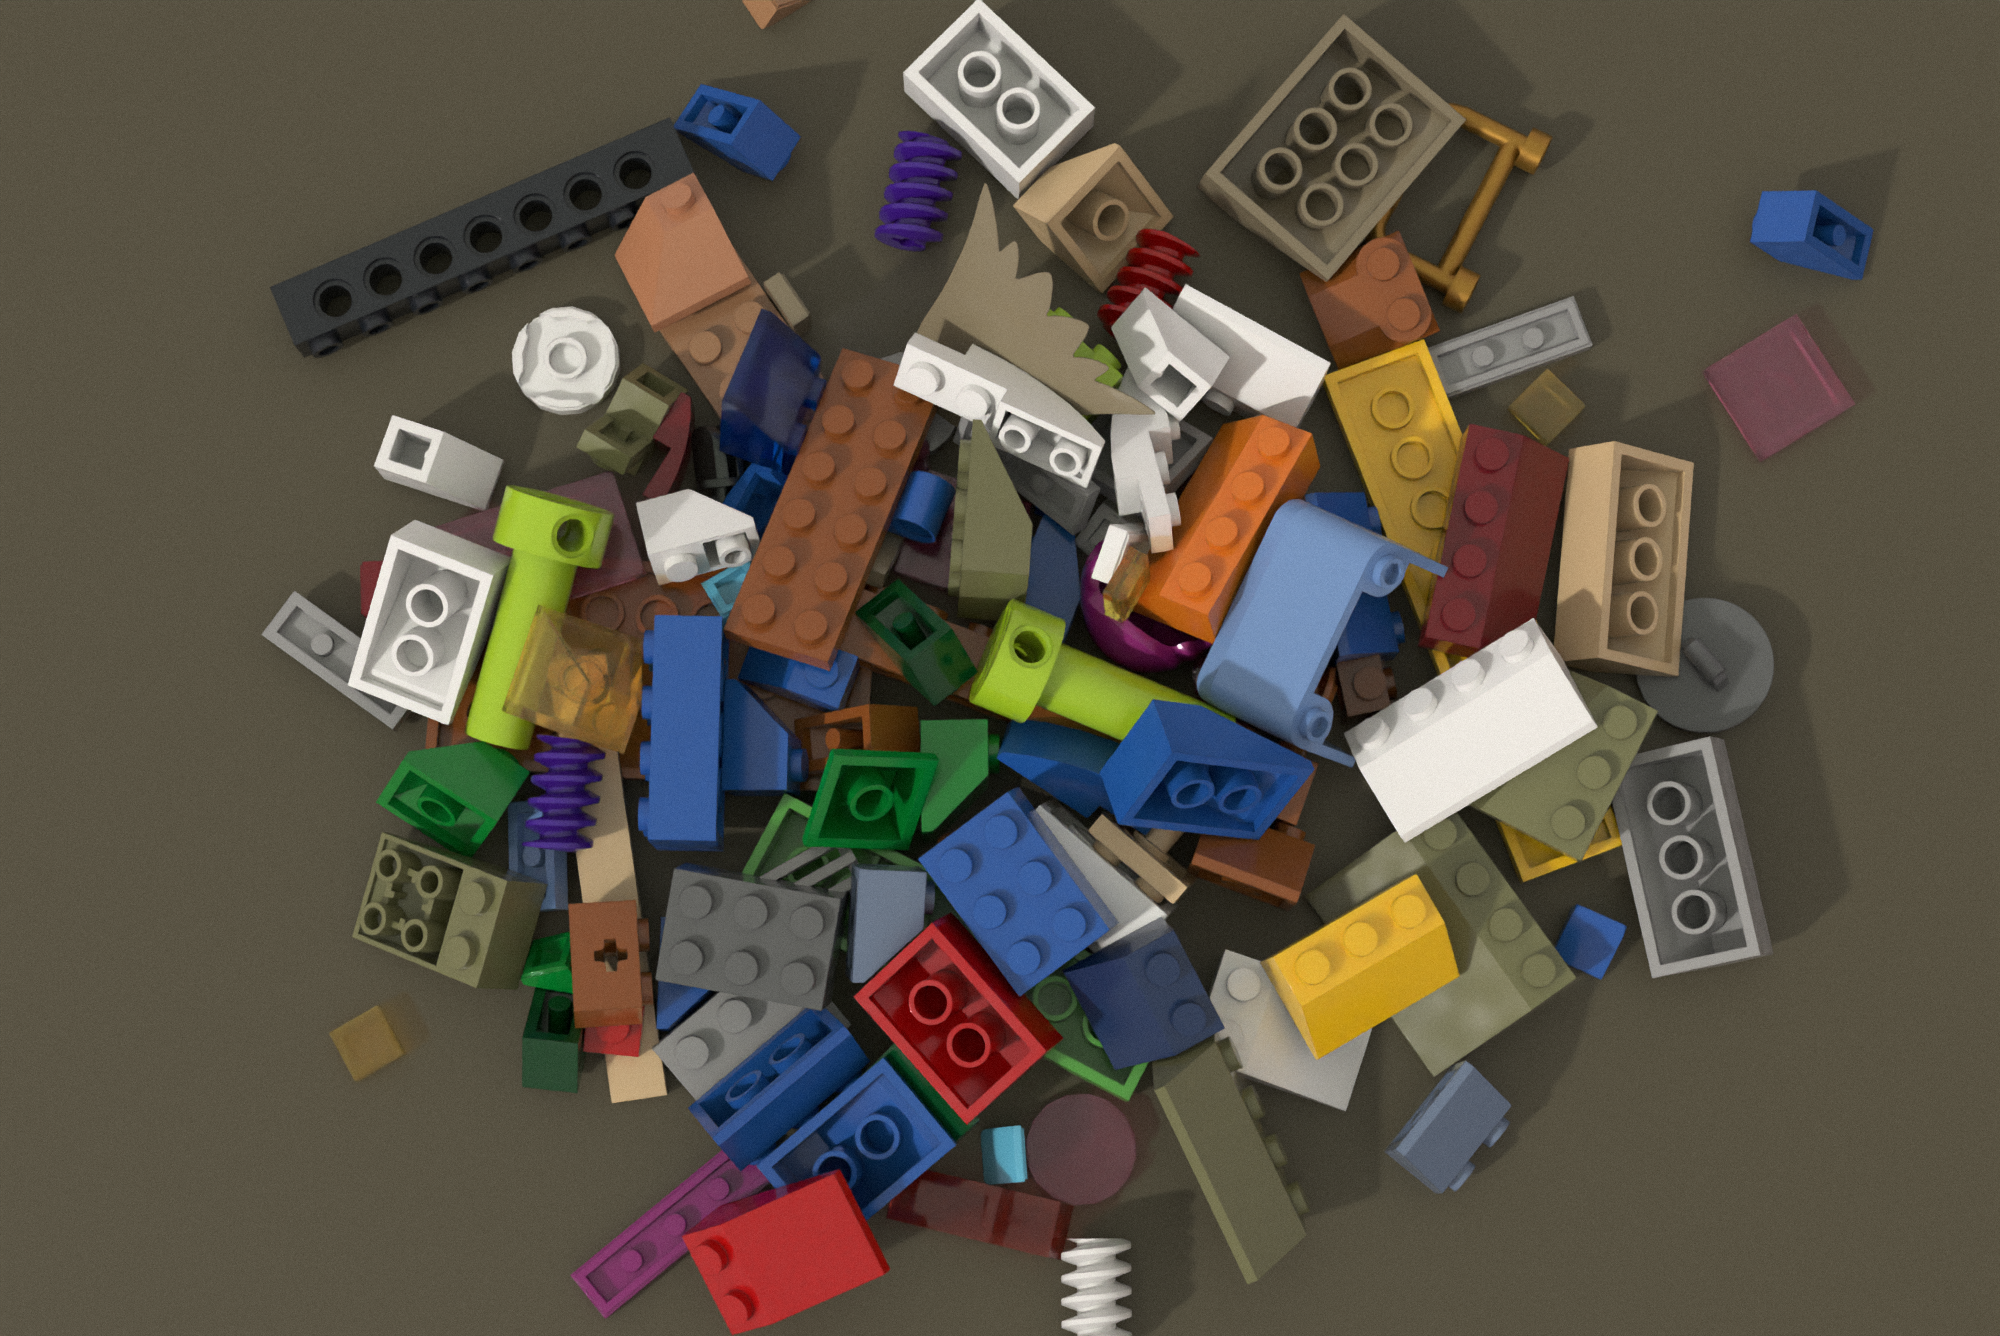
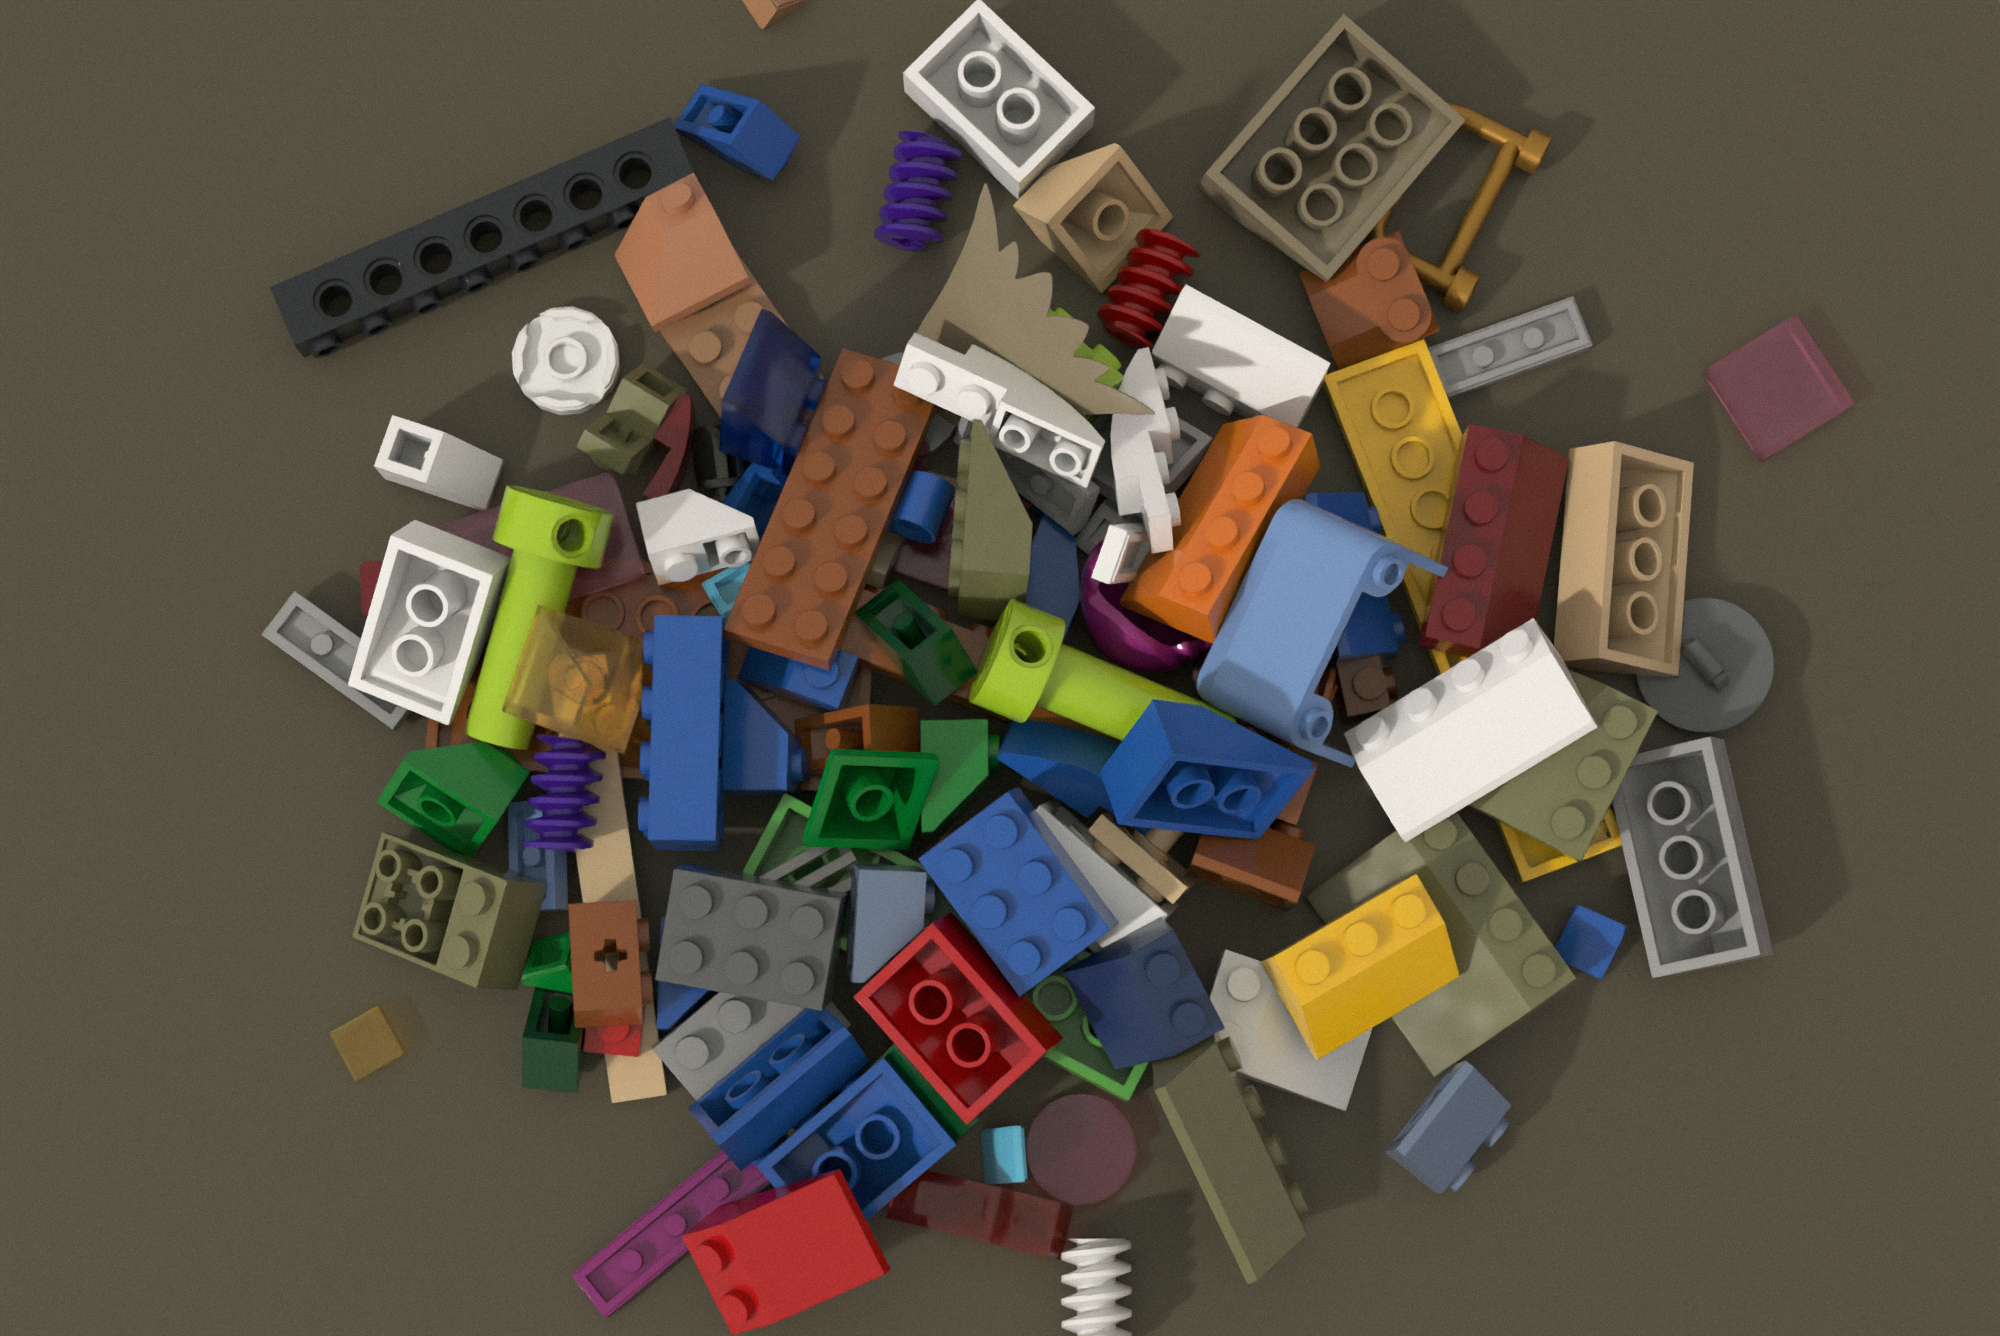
dark tan tile [763,272,812,338] -> none
clear yellow tile [1103,547,1150,623] -> none
white slope [1111,288,1230,421] -> none
clear yellow tile [1507,368,1586,447] -> none
blue slope [1750,190,1874,280] -> none

